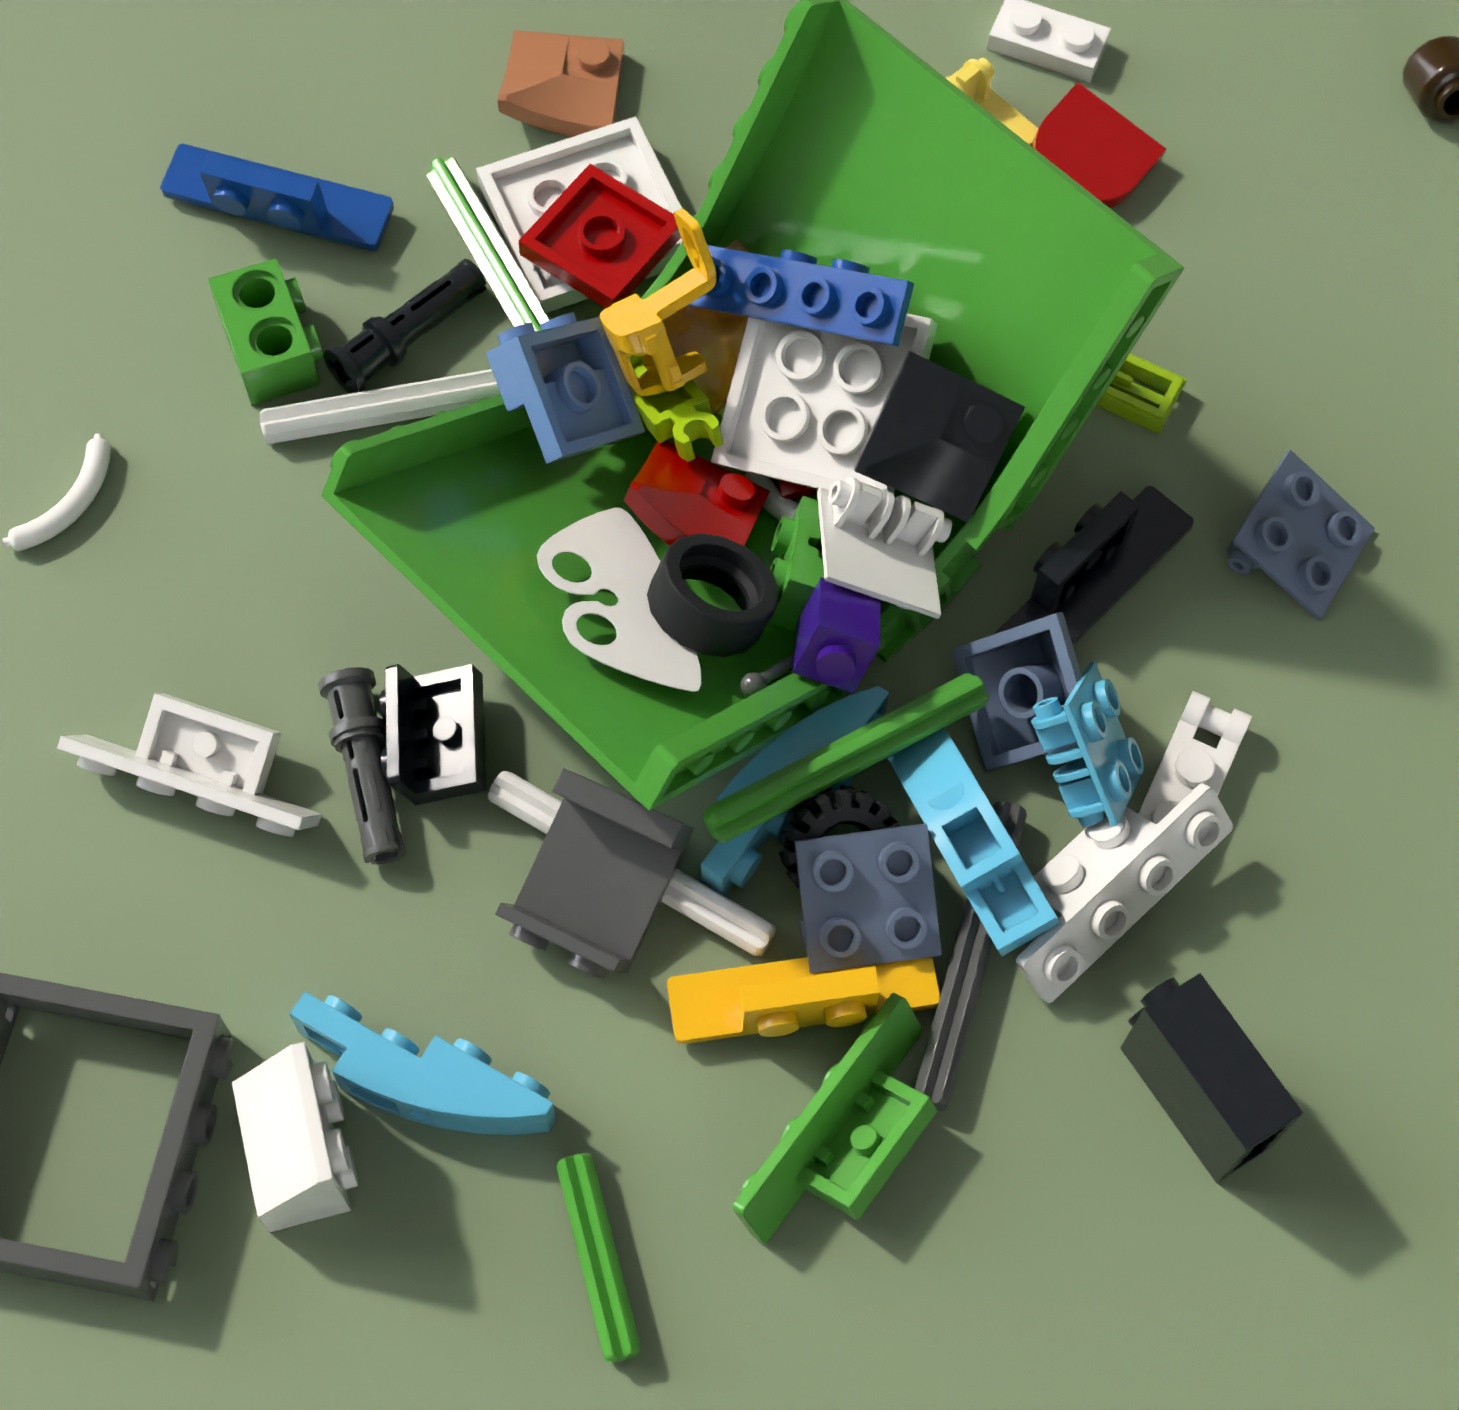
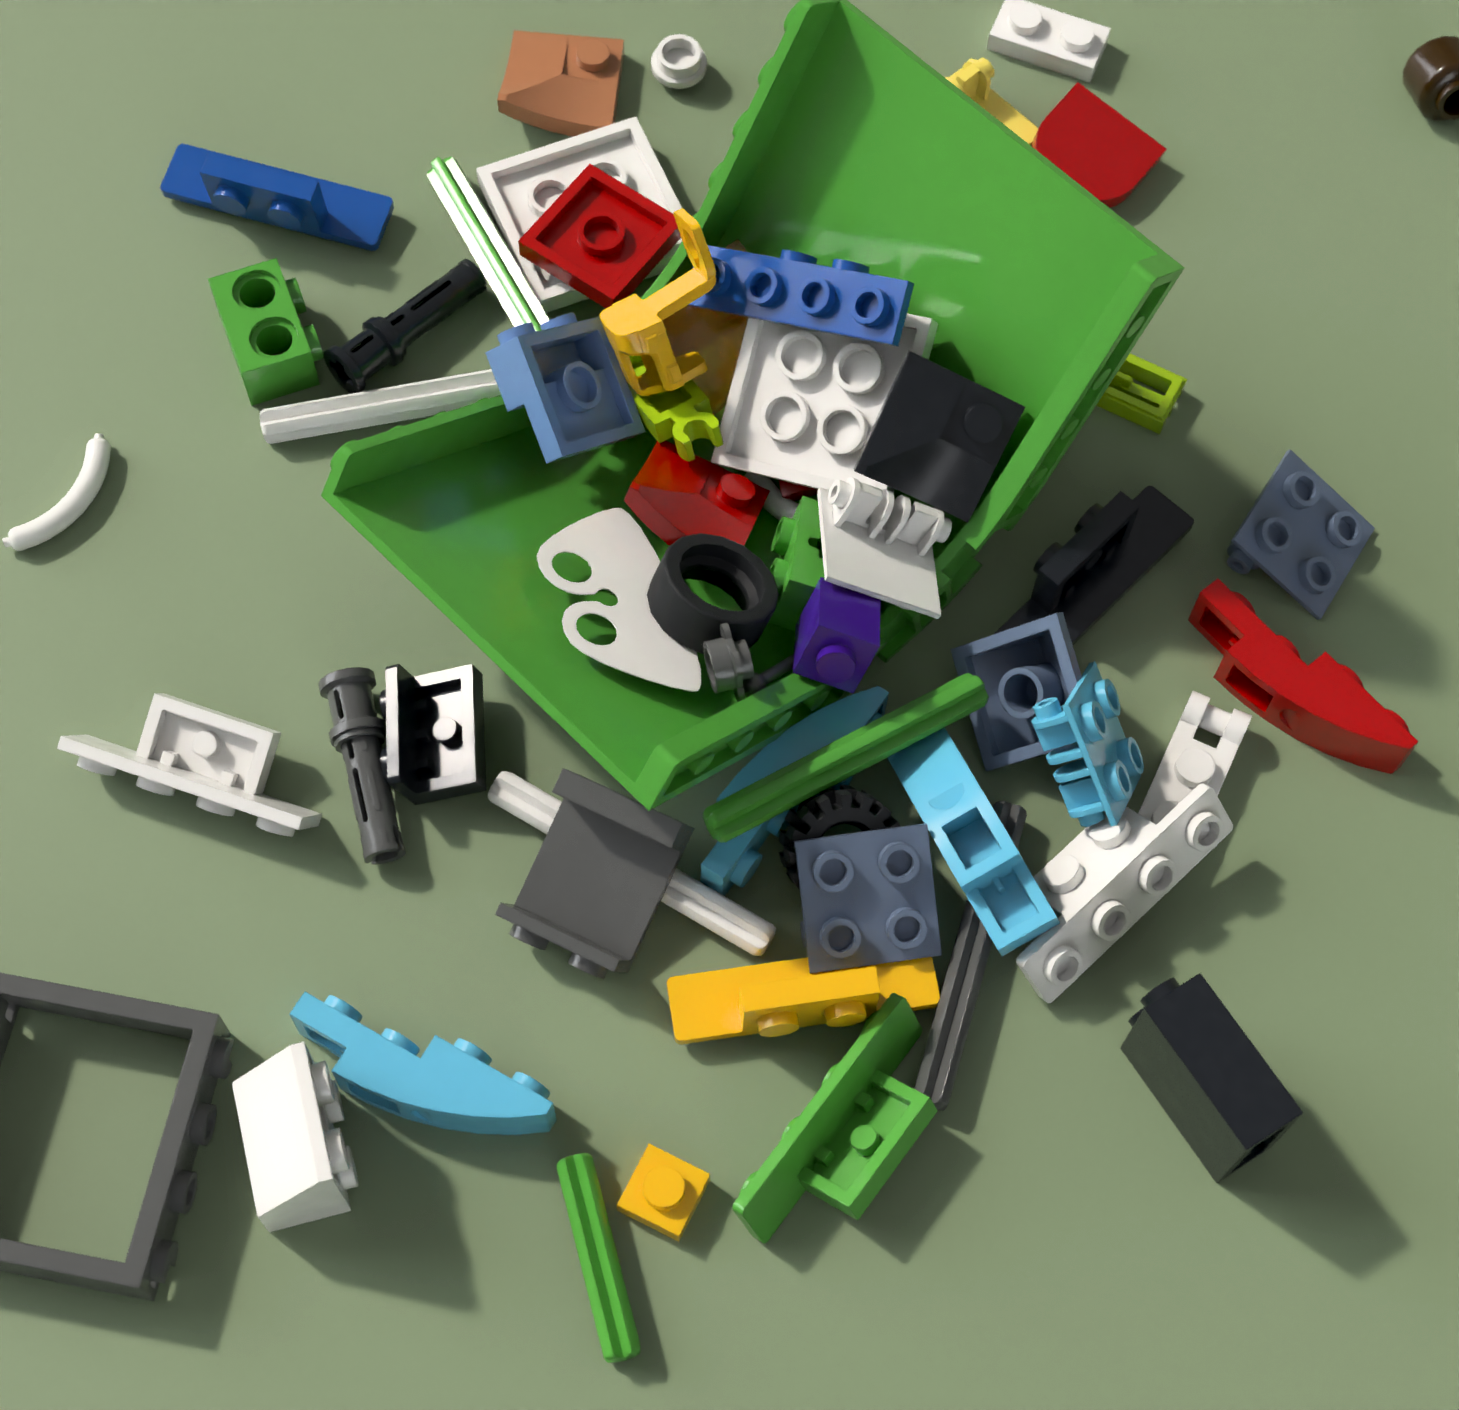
none -> yellow plate [617,1144,710,1242]
none -> white plate [651,34,707,89]
none -> dark grey plate [703,623,754,702]
none -> red slope [1188,578,1419,774]

